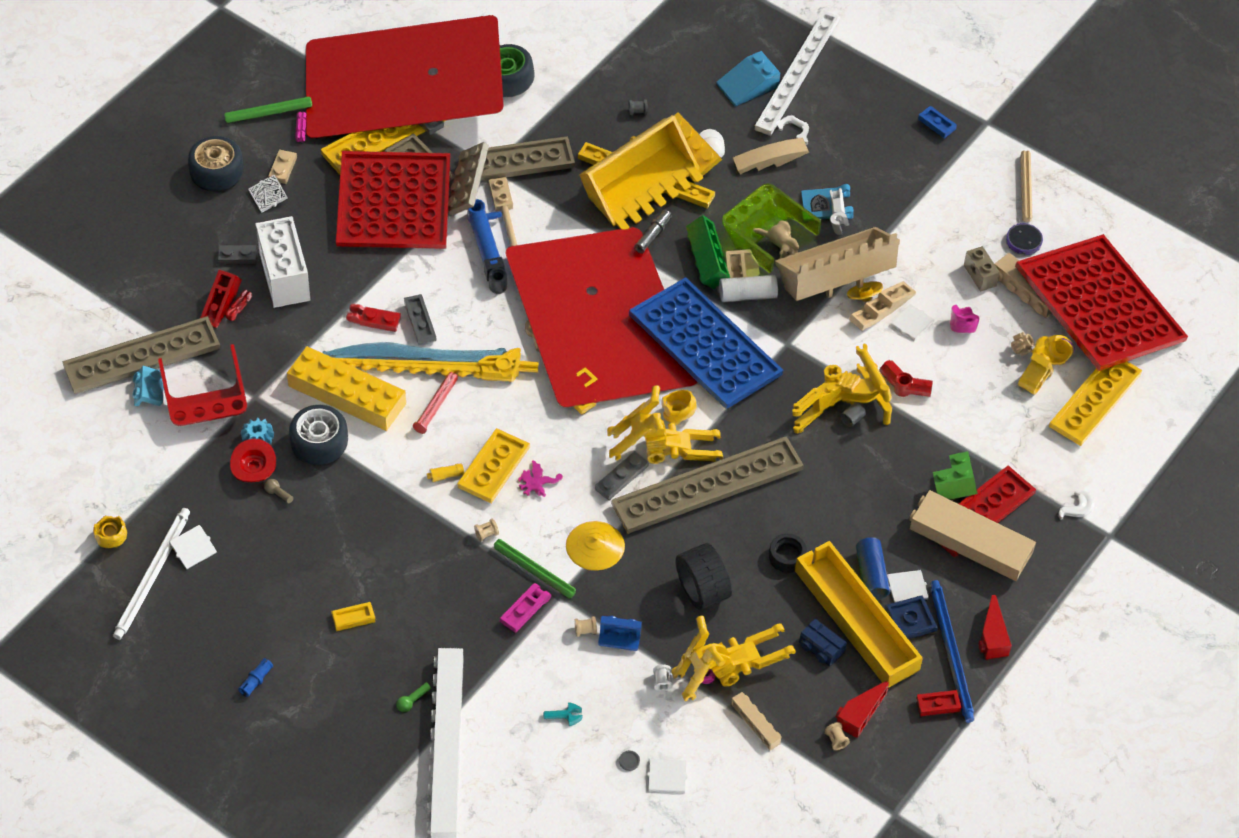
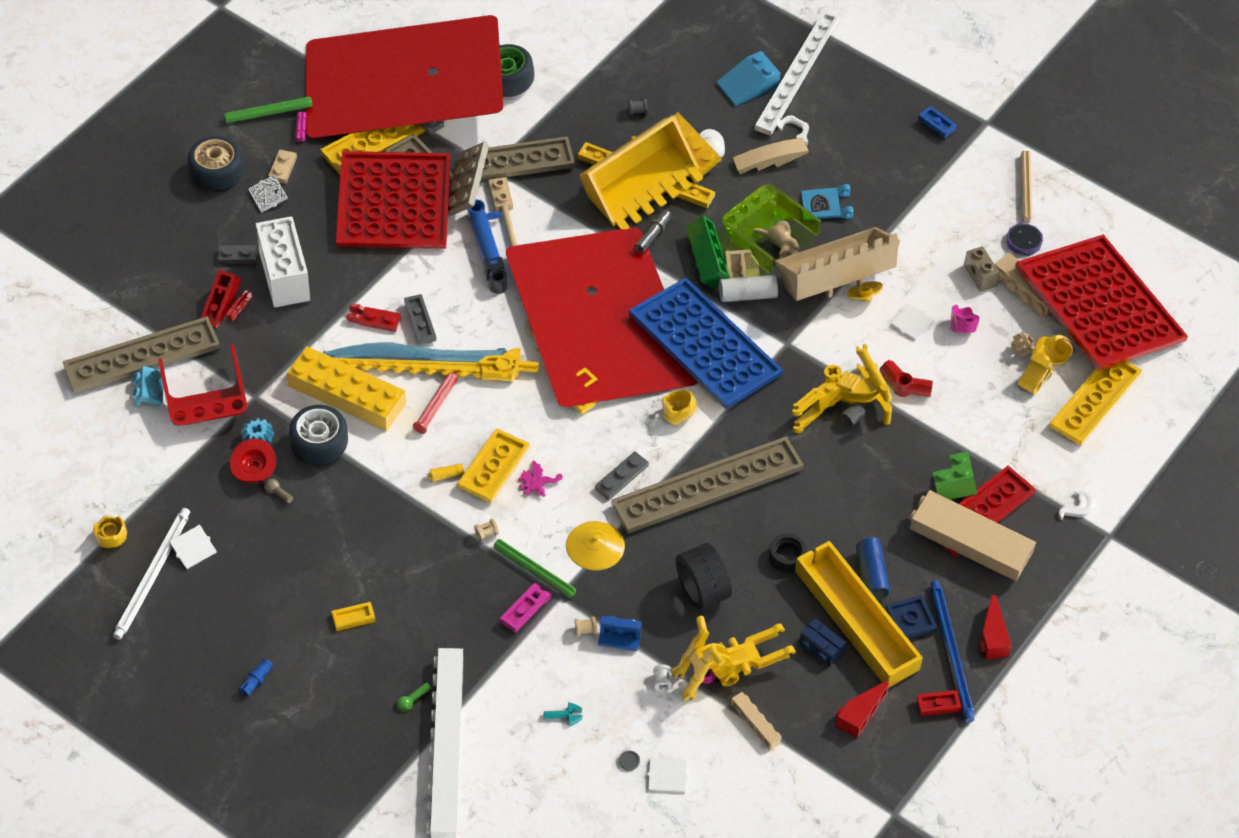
yellow piece [607,386,723,464] -> none
tan bush [825,722,850,750] -> none
white piece [830,188,849,235] -> none
tan slope [849,281,916,331] -> none
white piece [887,570,929,603] -> none

